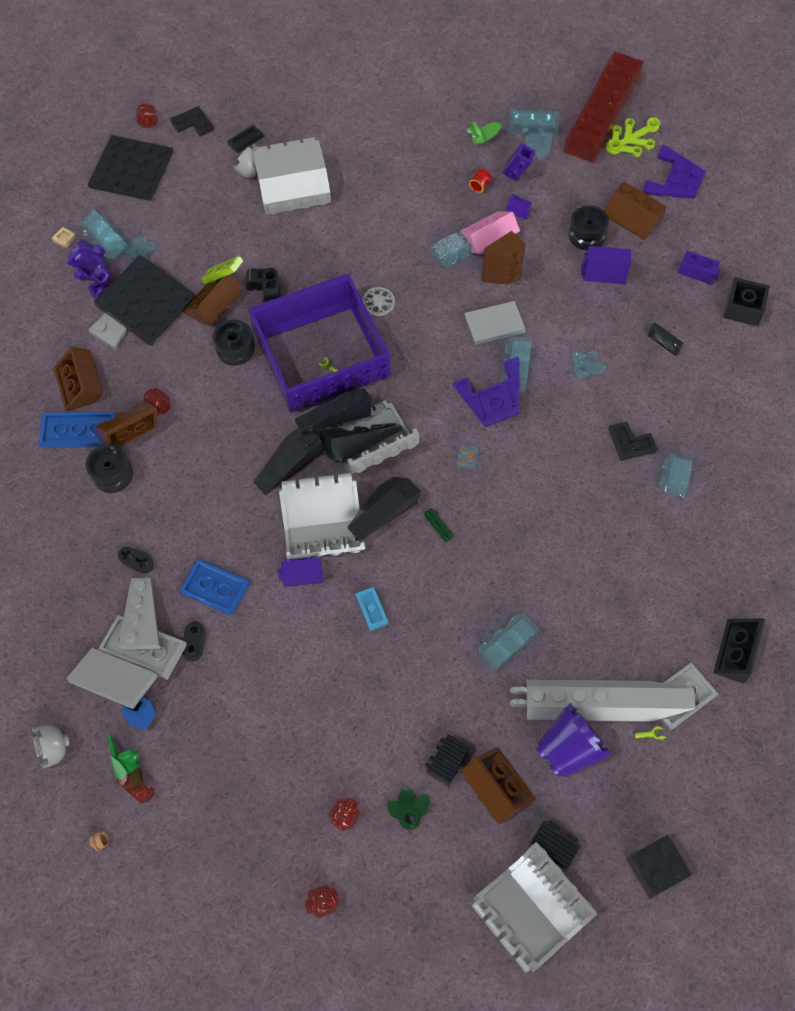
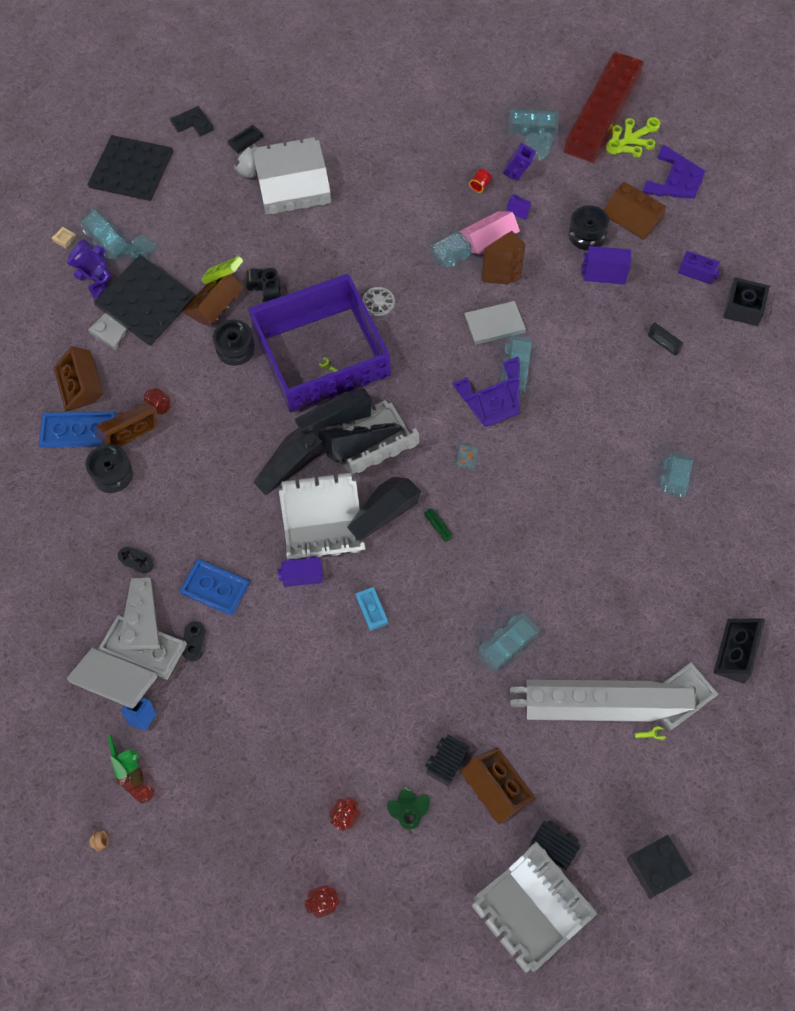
light grey cylinder [32,724,69,769] -> none
clear red head [136,103,157,128] -> none
bright green piece [467,121,501,145] -> none
dark purple cone [536,703,612,777] -> none
clear light blue plate [571,350,607,379] -> none
black plate [608,422,657,461] -> none

